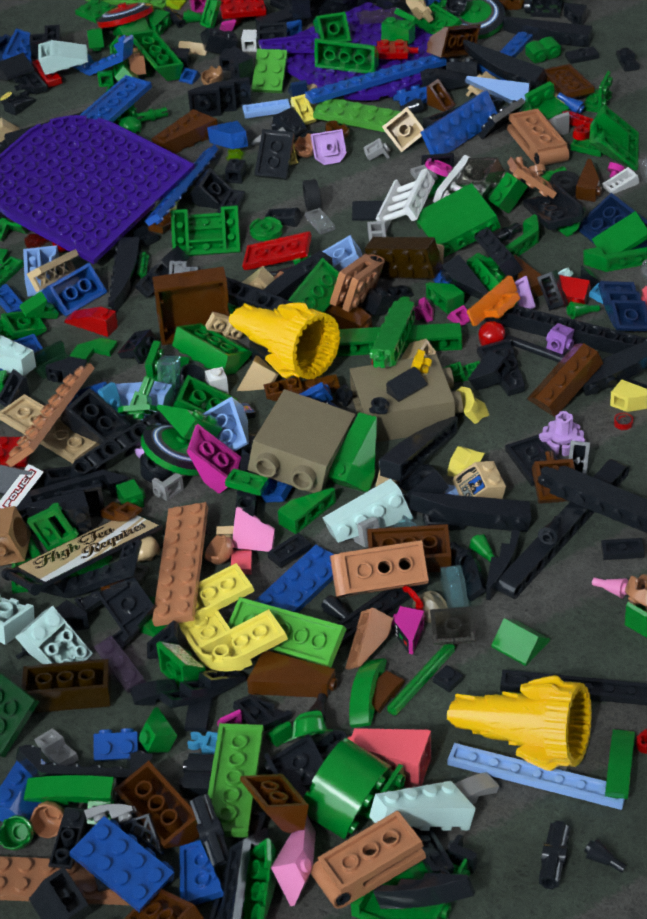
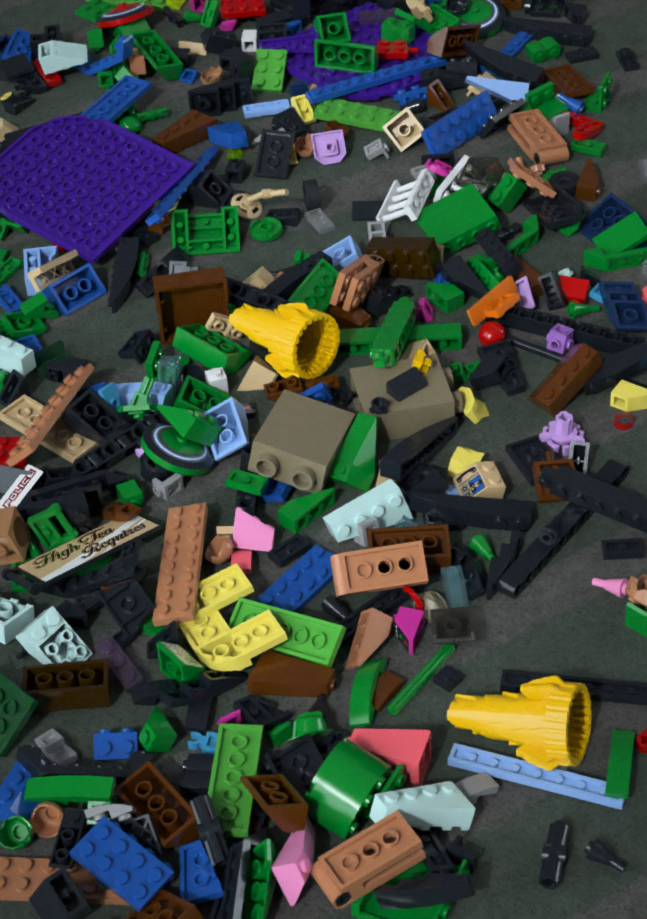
clear red cone [24,234,50,249] -> none
red slope [64,307,118,337] -> none
green tile [70,337,118,362] -> none
tan hair [138,535,160,562] -> none
green slope [147,9,172,36] -> none
dark pink slope [187,424,241,493] -> none
red tile [242,231,312,270] -> none
dark pink slope [447,305,470,327] -> none
slope [491,618,550,666] -> none
green slope [589,104,639,171] -> none
white slope [602,167,639,194] -> none
dark pink tile [607,162,625,178] -> none
none -> tan dish [231,188,289,220]

